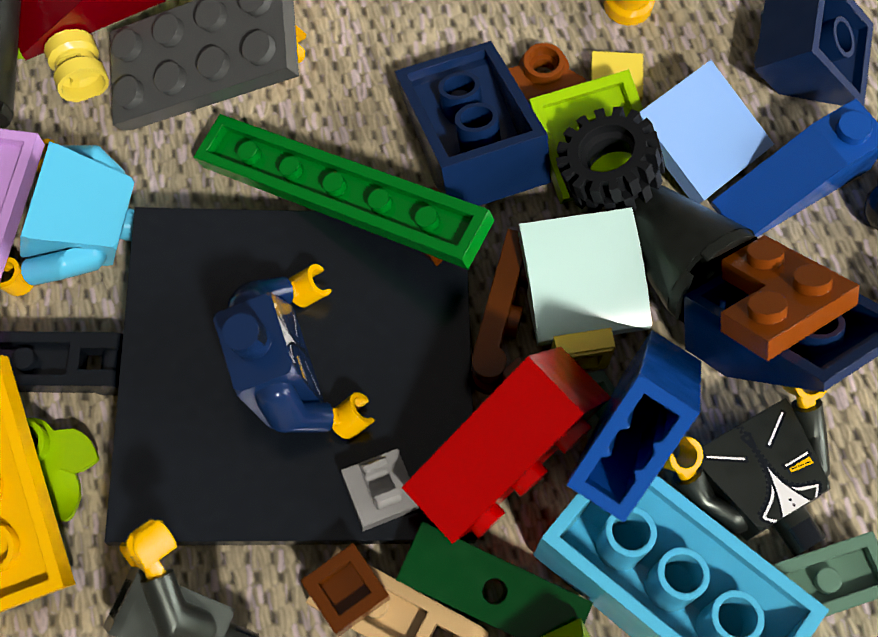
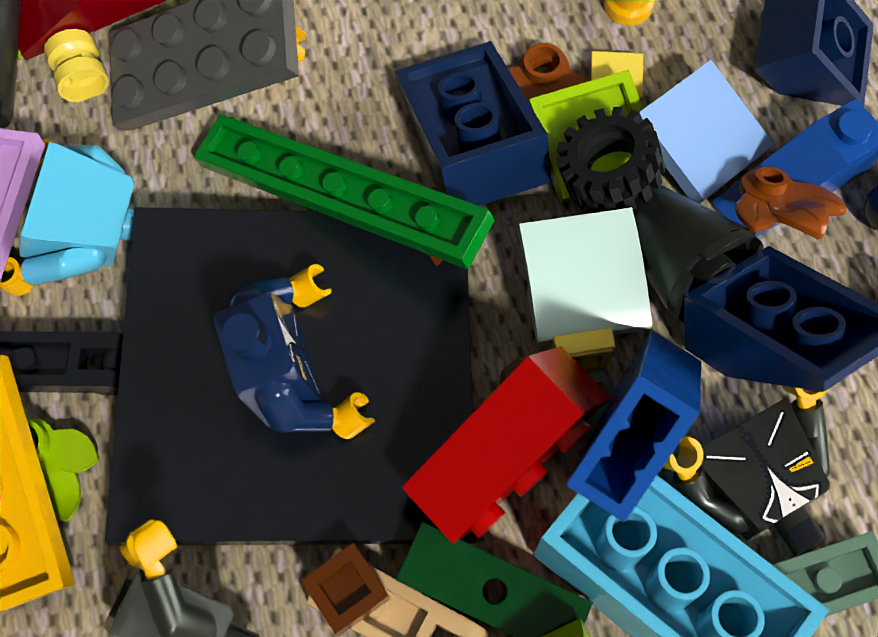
light grey tile [341,448,419,532] -> none
reddish brown plate [472,229,528,395] -> none
dark orange plate [721,235,860,361] -> none
none -> dark orange plate [735,166,847,239]

